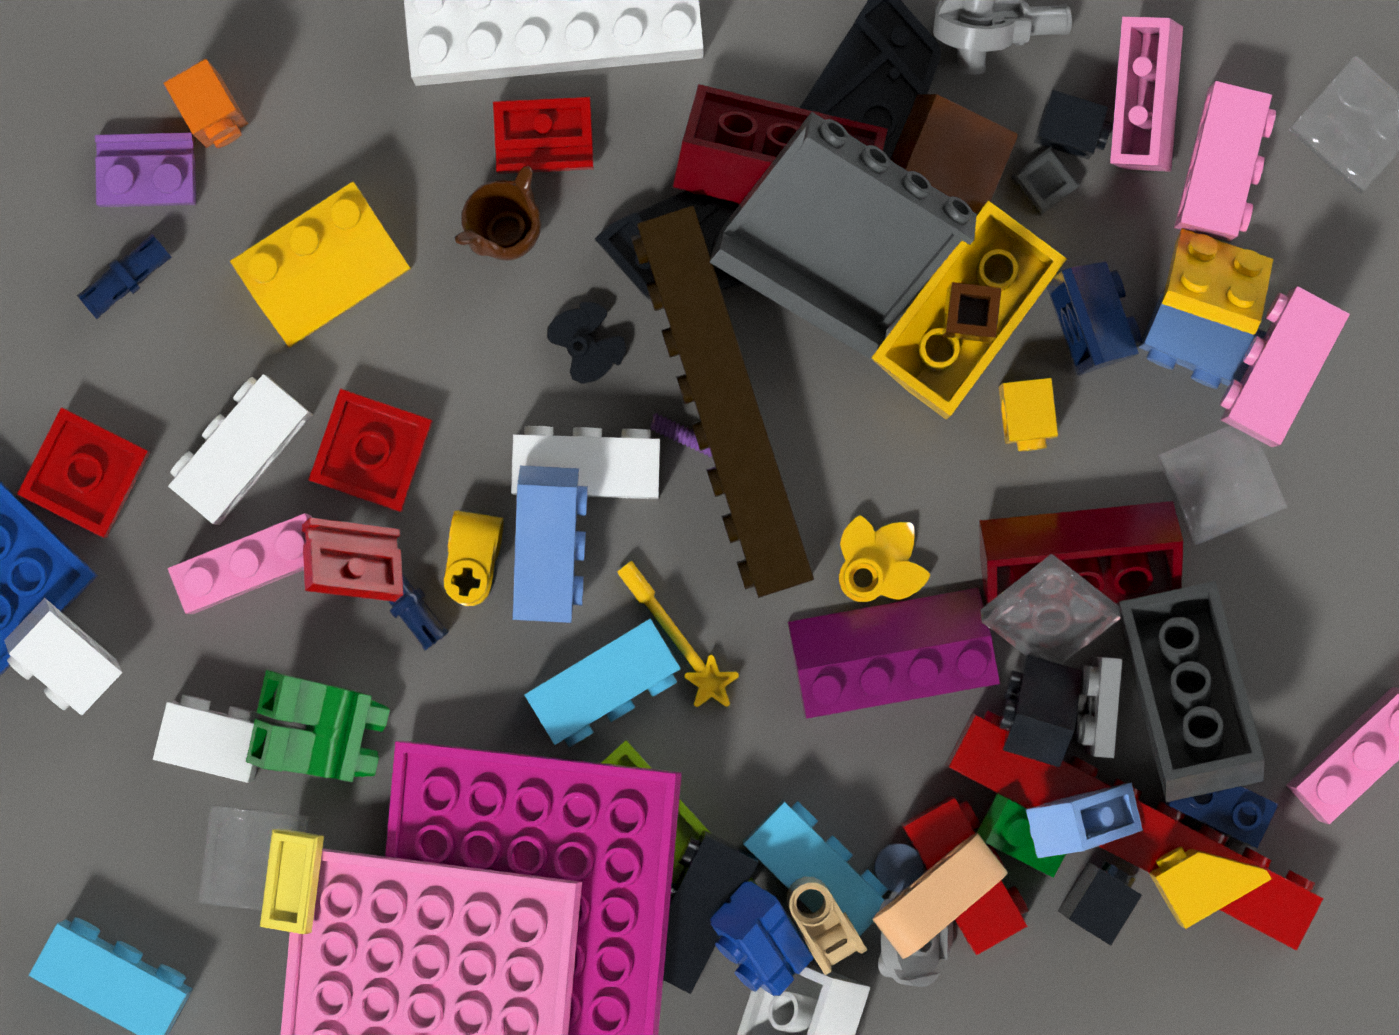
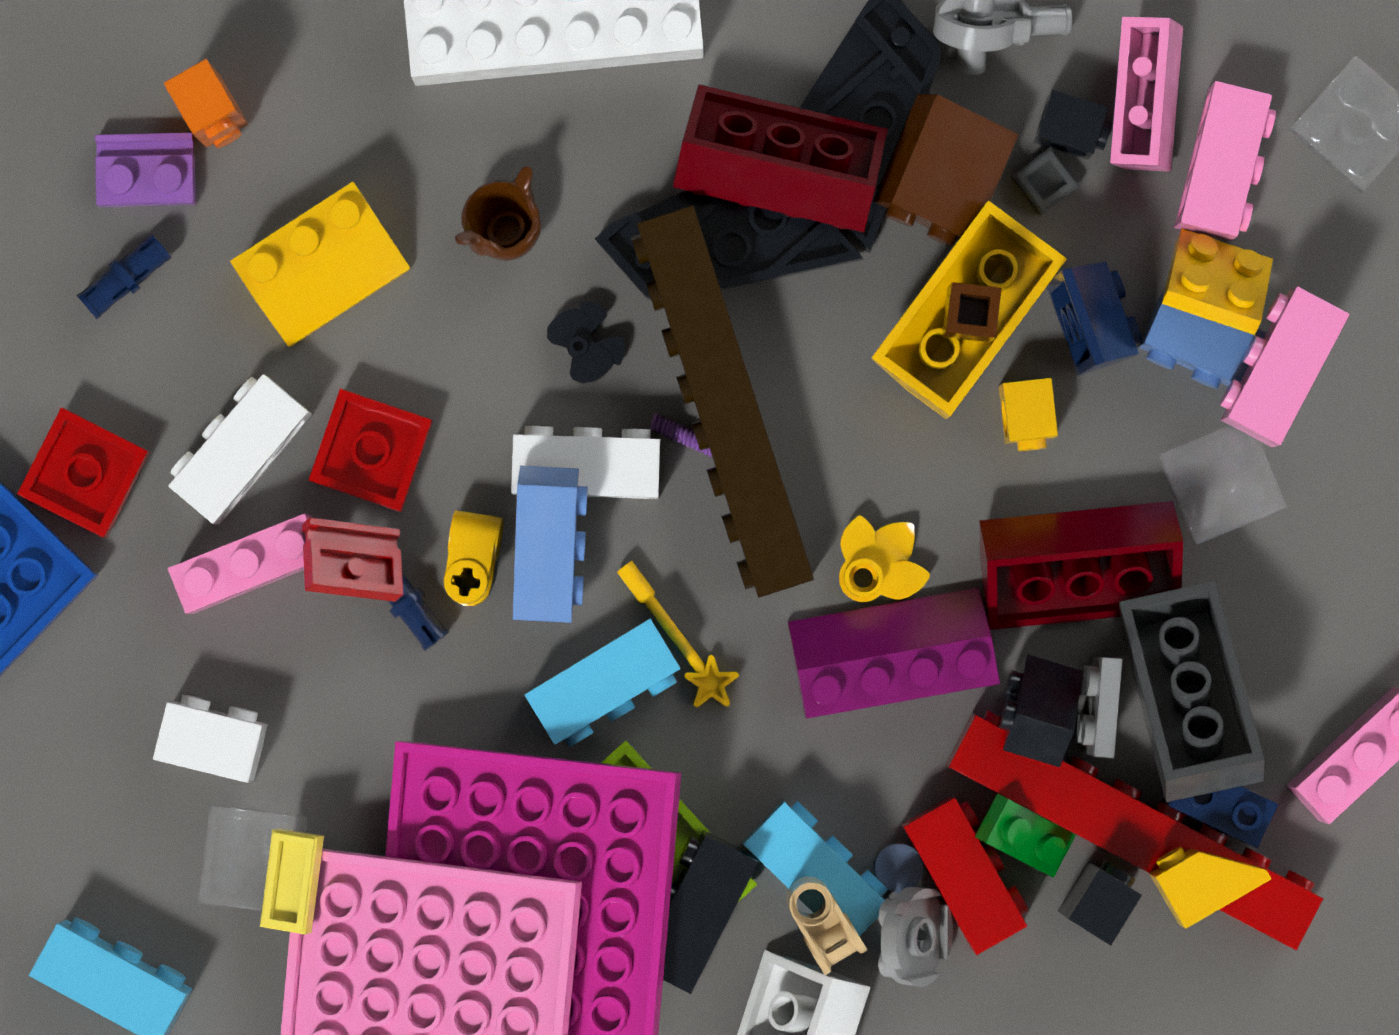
white brick [4,598,122,715] -> none
green hips [245,670,390,782] -> none
red plate [493,97,594,174] -> none
dark grey panel [710,112,977,361] -> none
blue brick [710,881,814,996] -> none
light nougat beam [872,833,1008,959] -> none
clear plate [981,554,1121,664] -> none
light blue slope [1026,783,1143,858] -> none

